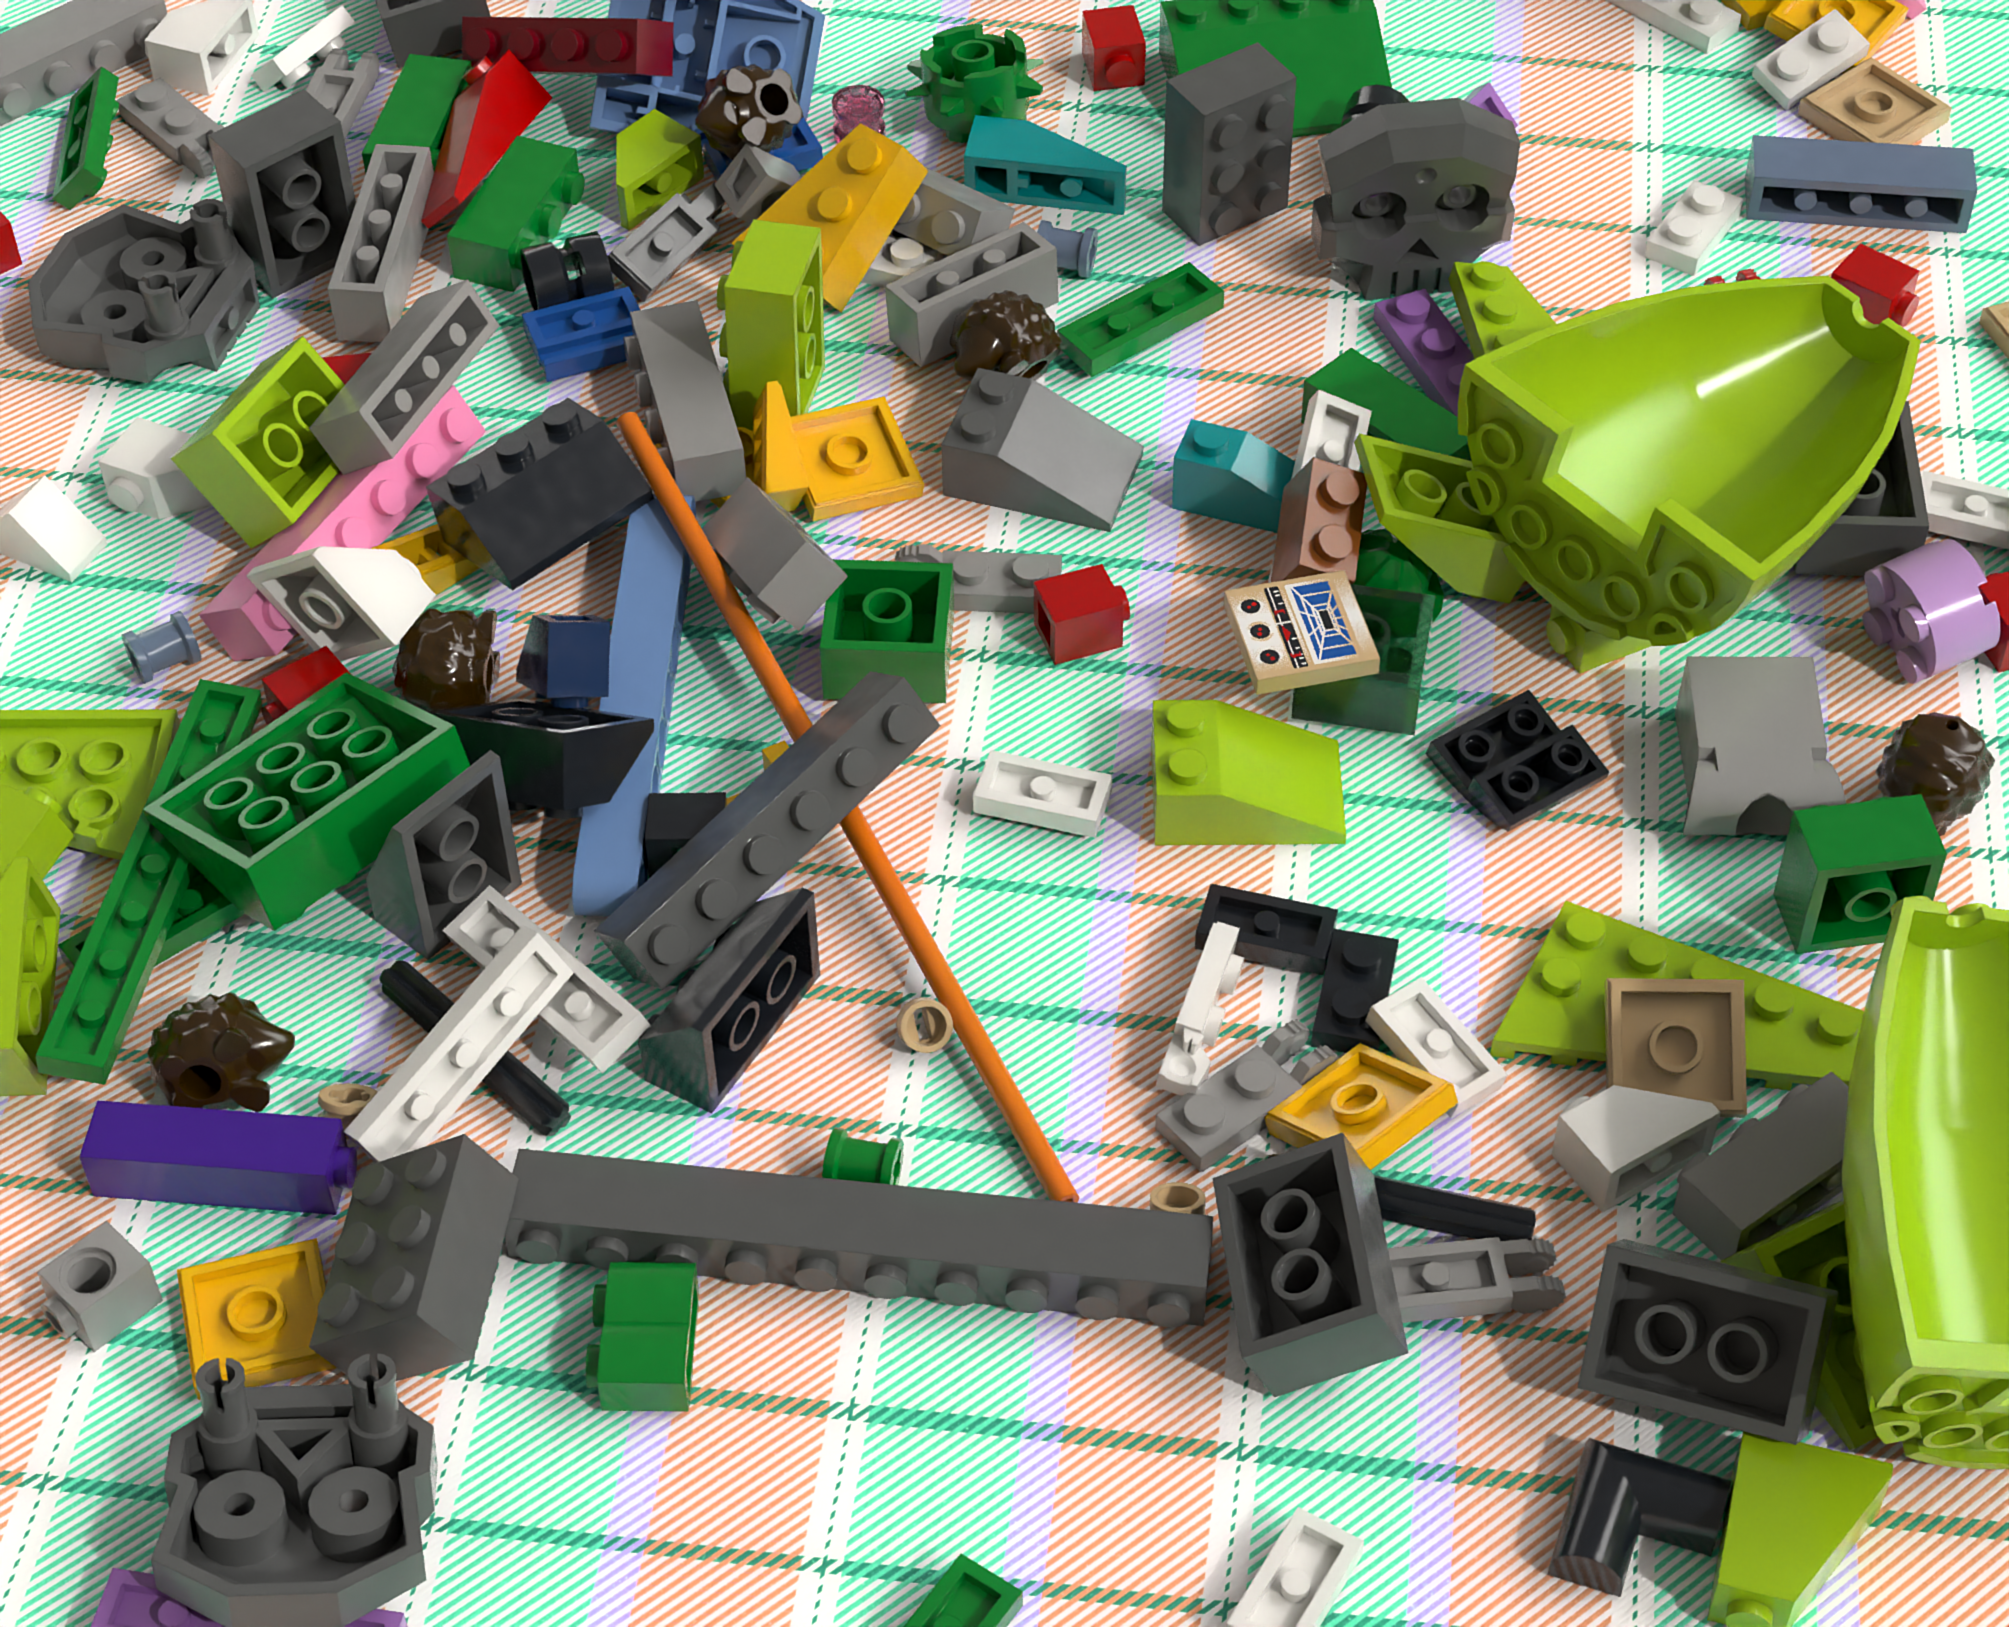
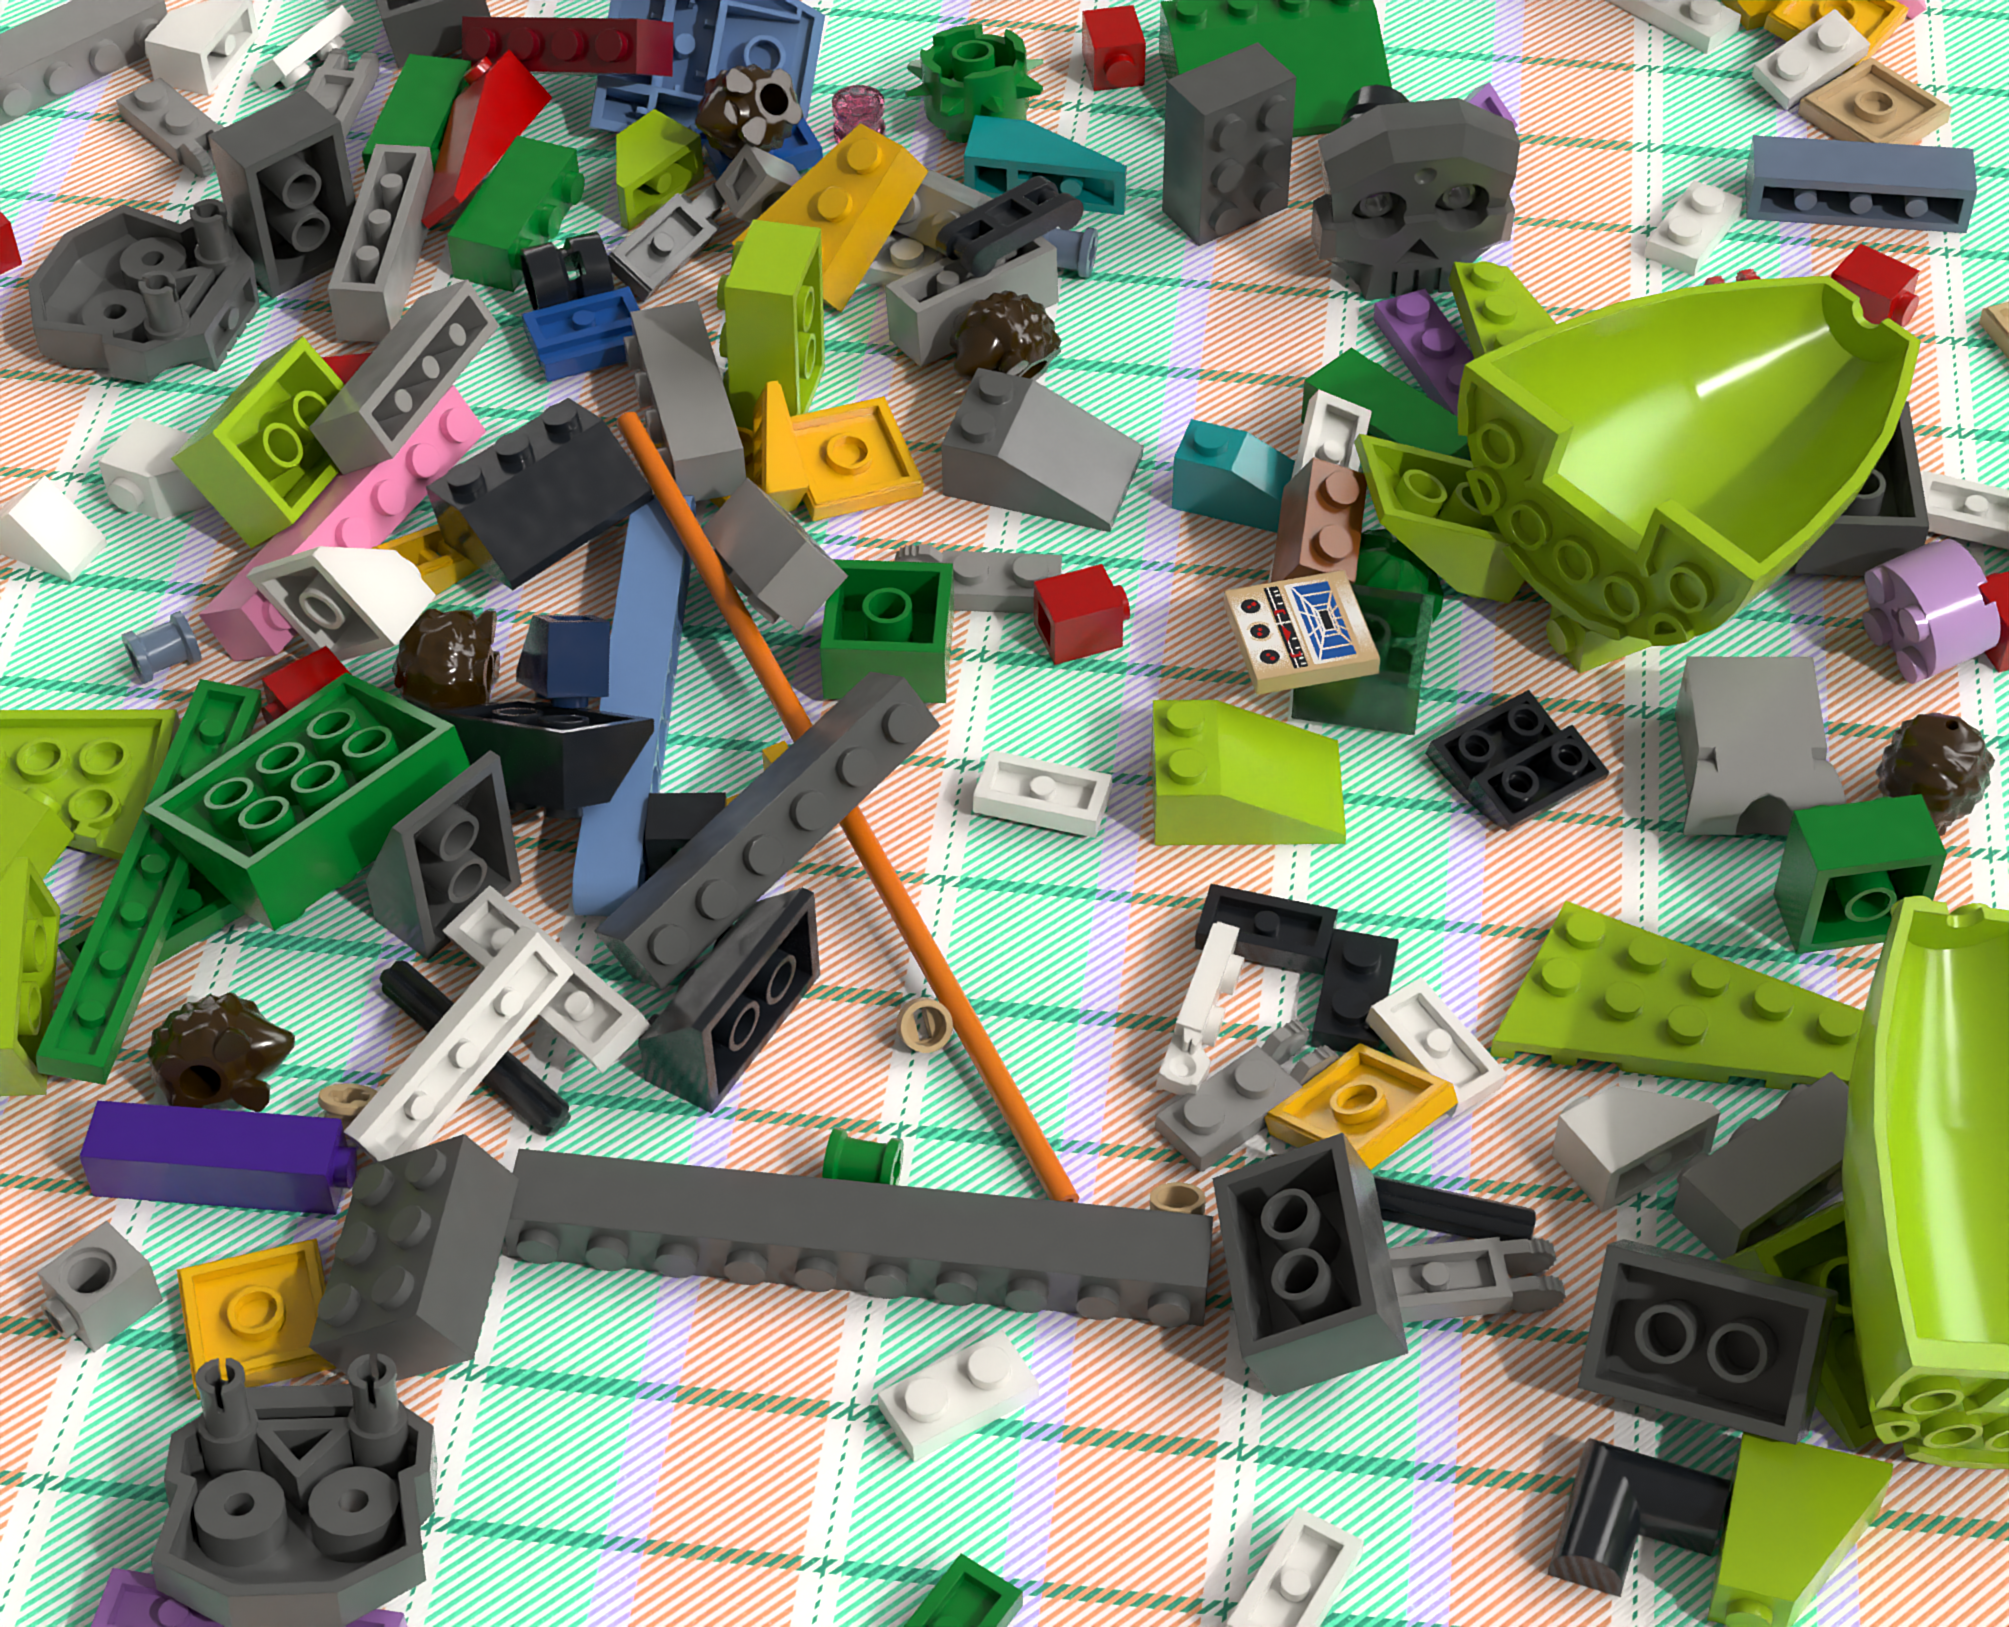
green plate [52,66,119,210] -> none
green brick [585,1262,699,1412] -> none
green plate [1057,262,1224,377] -> none
tan tile [1605,978,1747,1118] -> none
none -> white plate [877,1329,1039,1462]
none -> black plate [935,176,1084,277]

